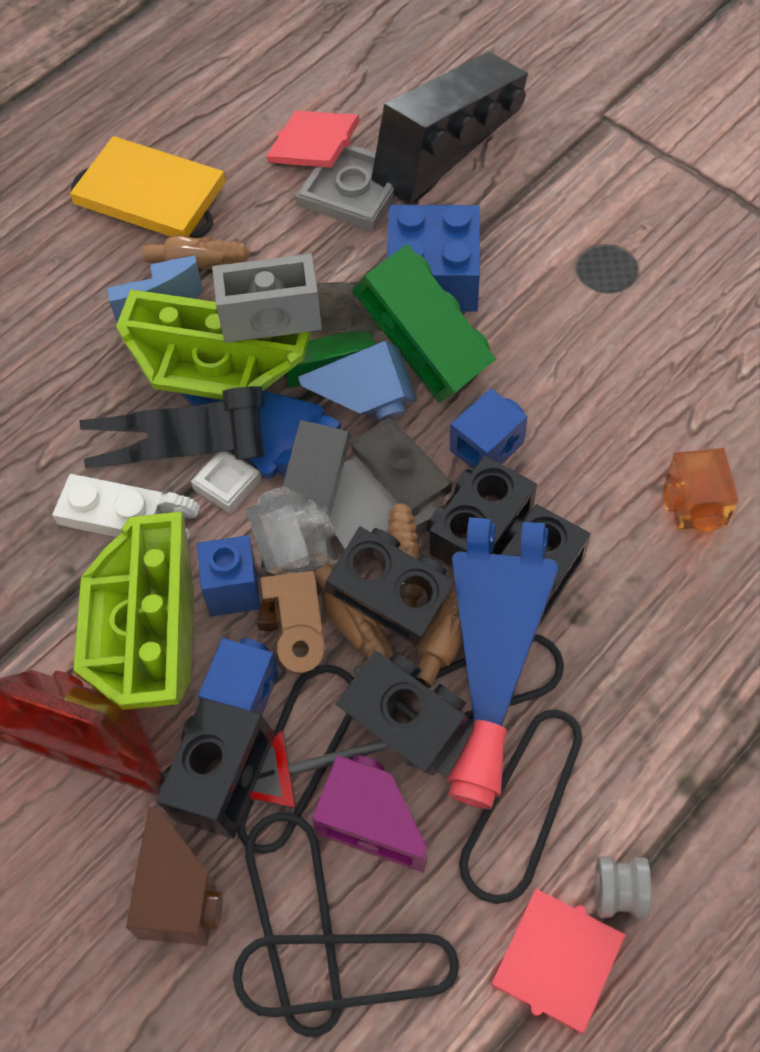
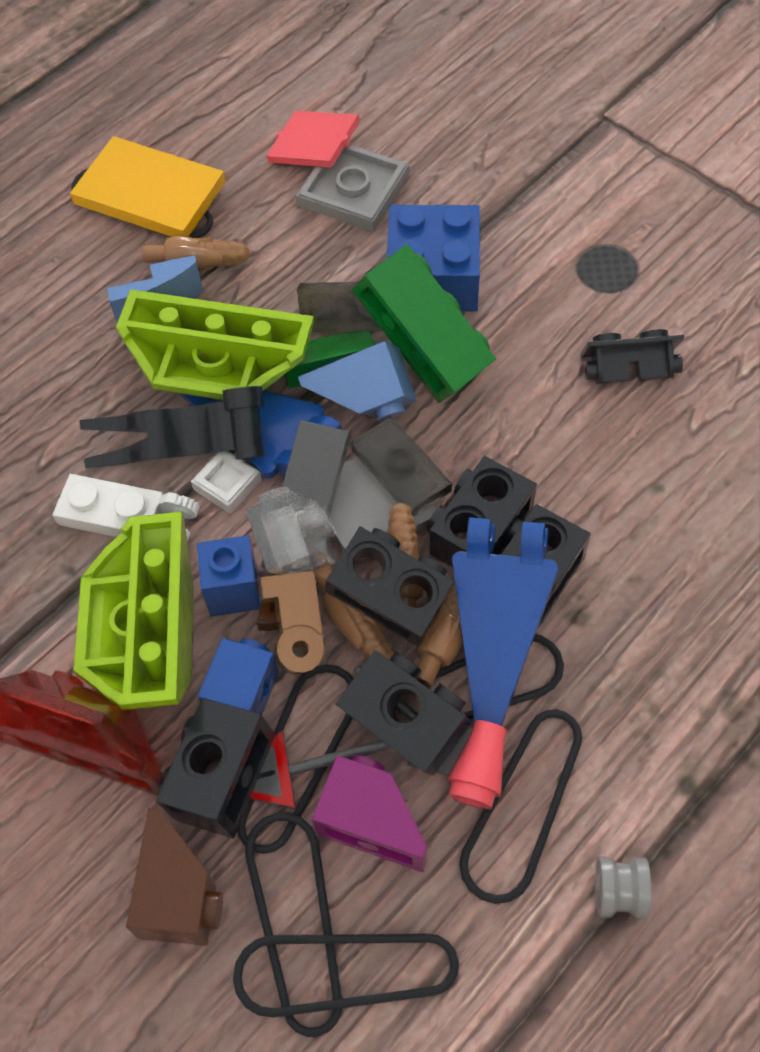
light grey brick [212,253,322,343] -> none
black wedge [371,51,528,204] -> none
blue brick [450,388,528,470] -> none
coral piece [491,889,626,1035] -> none
clear orange brick [663,448,738,532] -> none
none -> black hinge [580,329,684,384]

